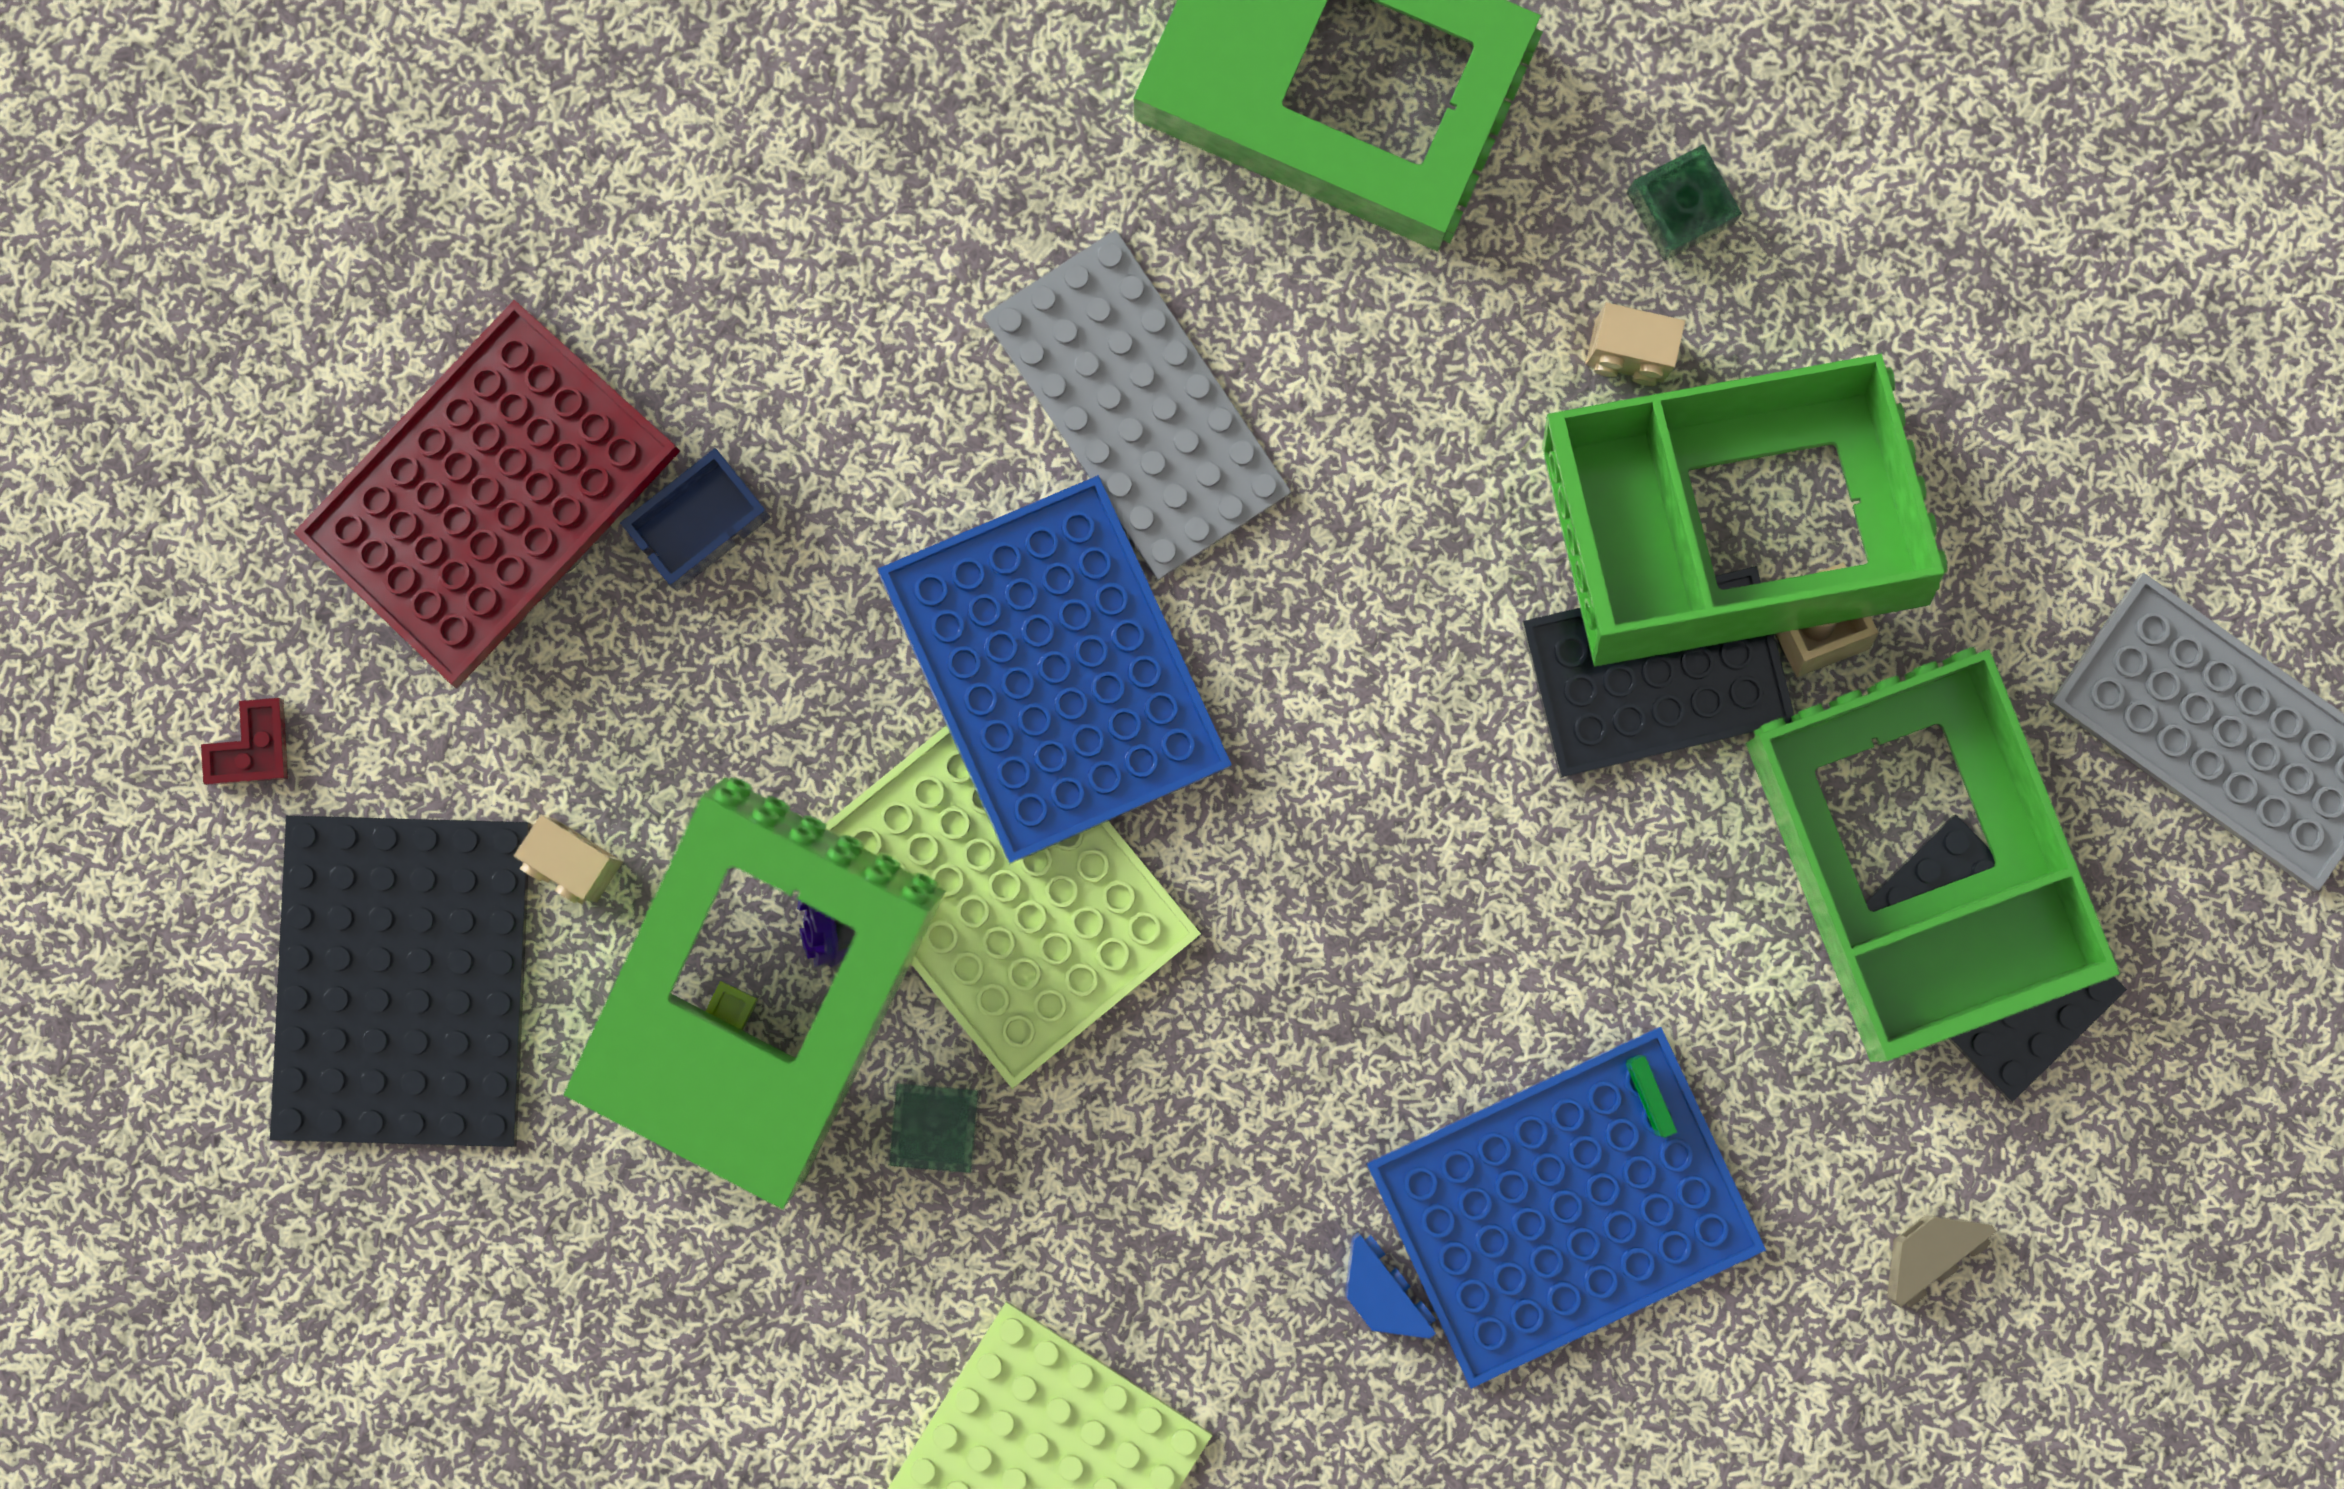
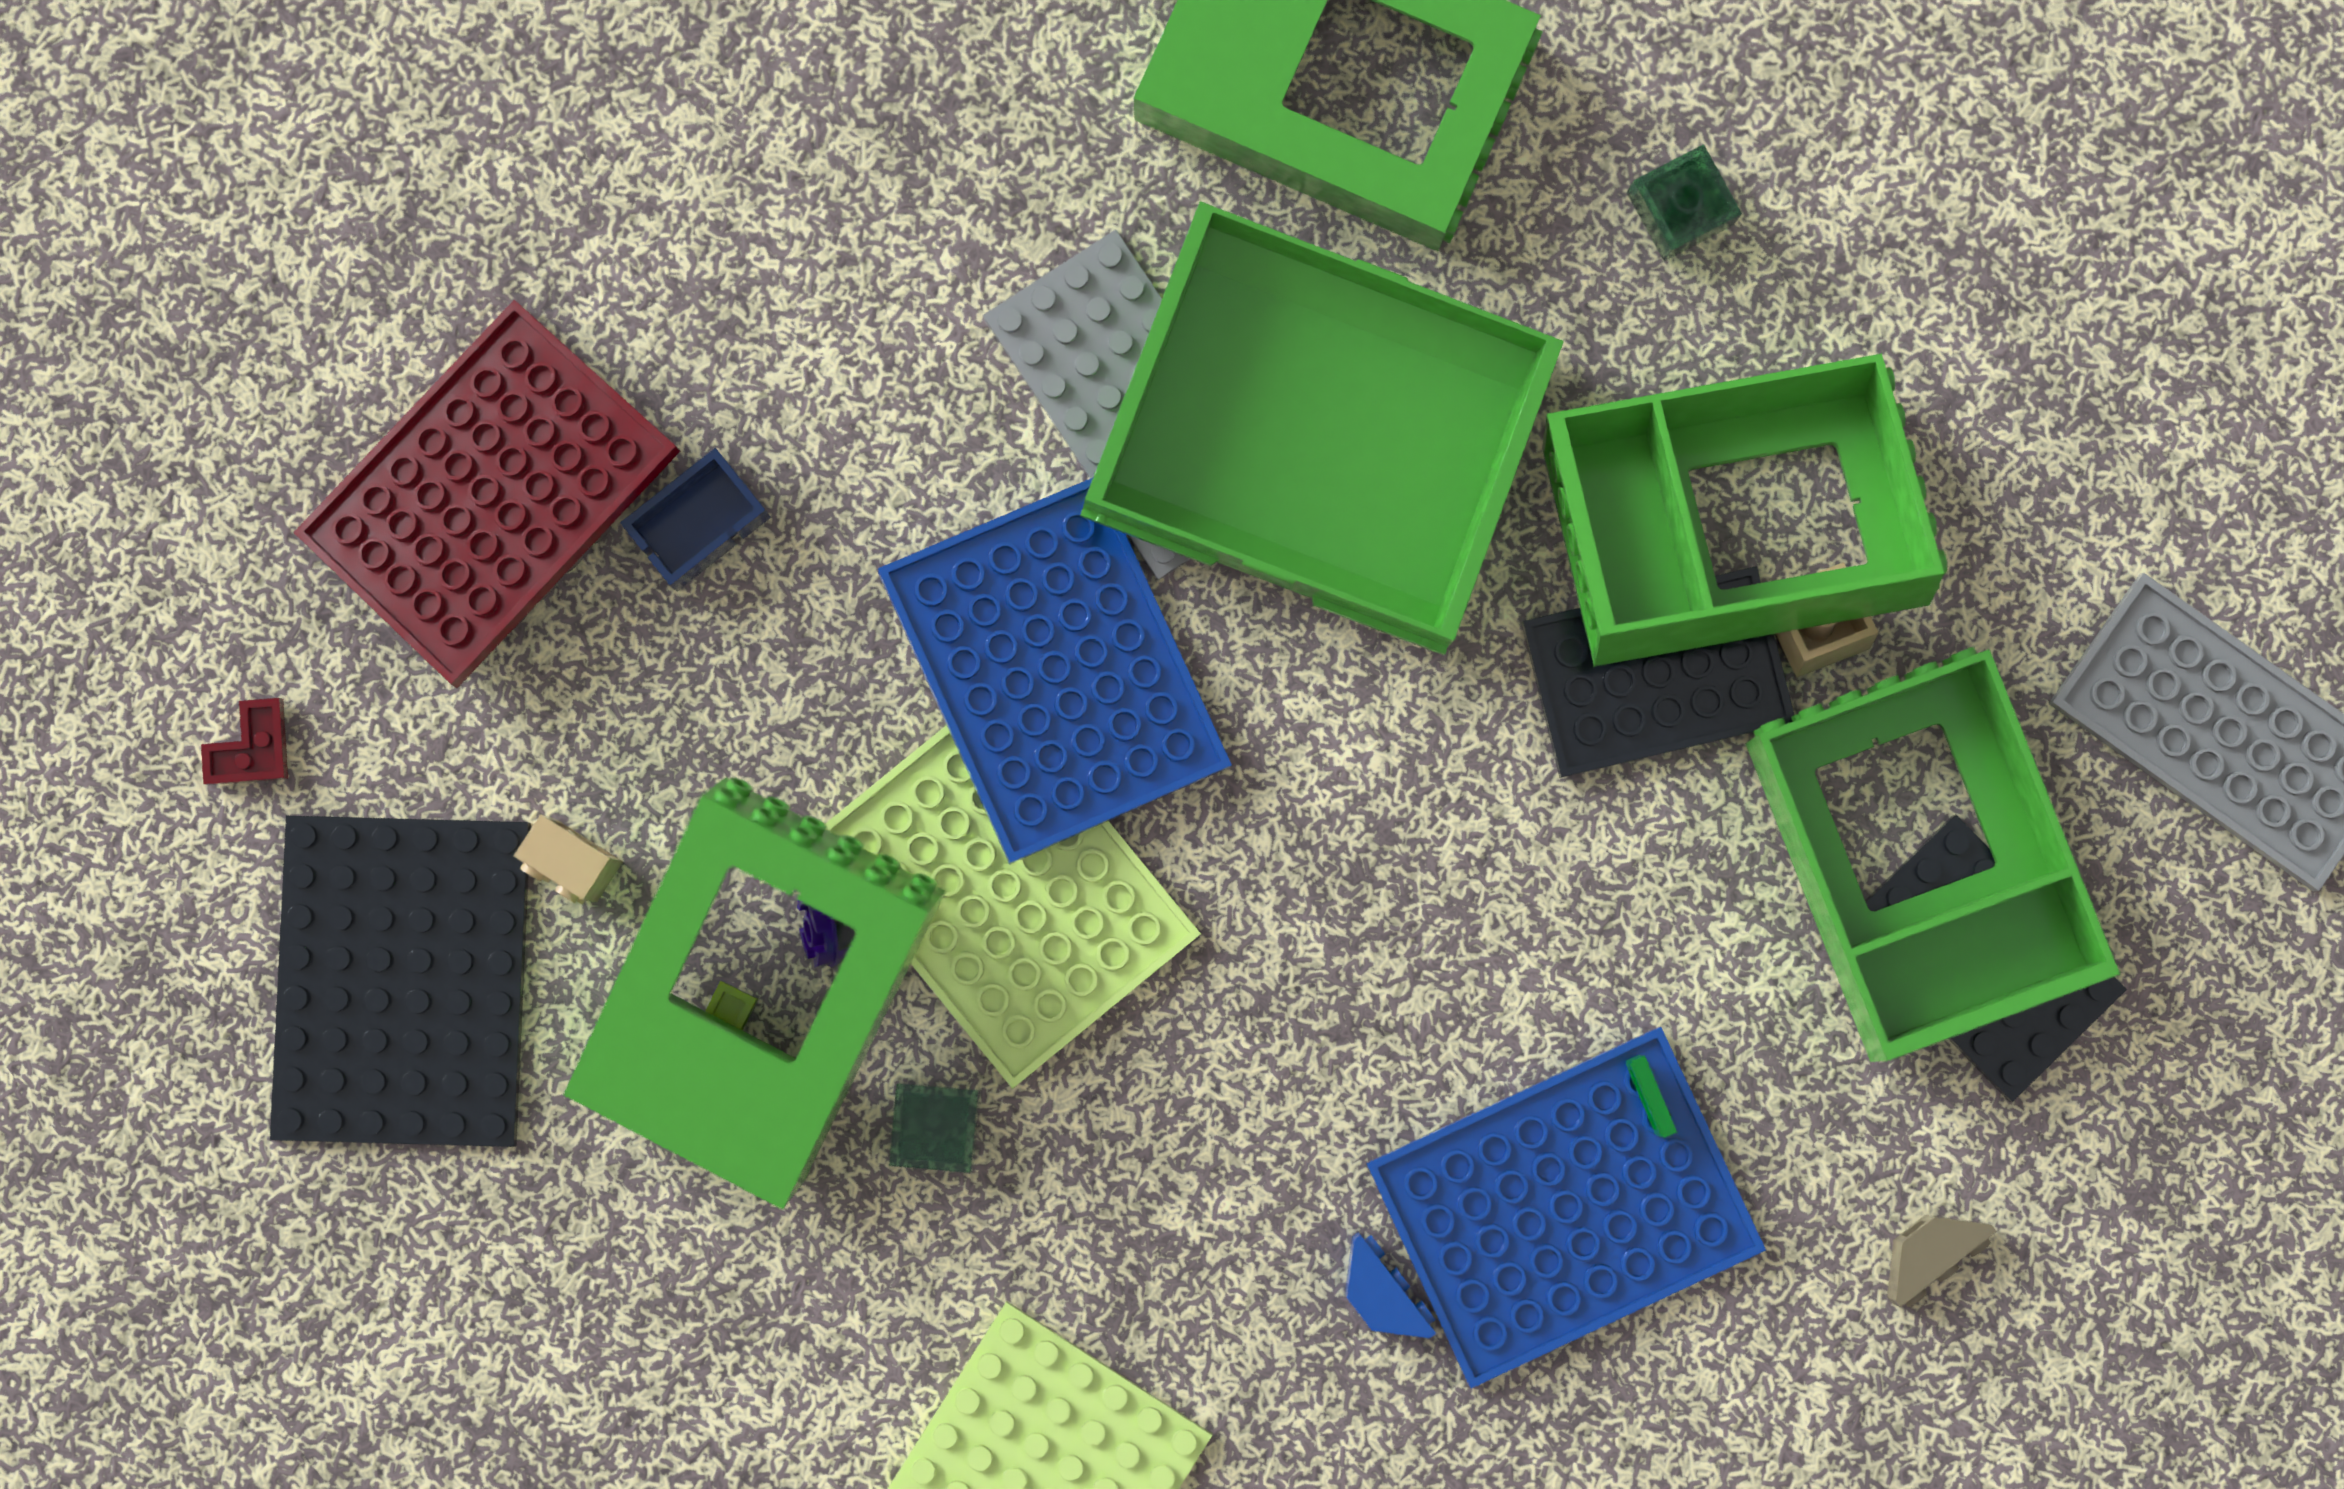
tan brick [1585,302,1685,386] -> none
none -> bright green panel [1080,201,1564,655]

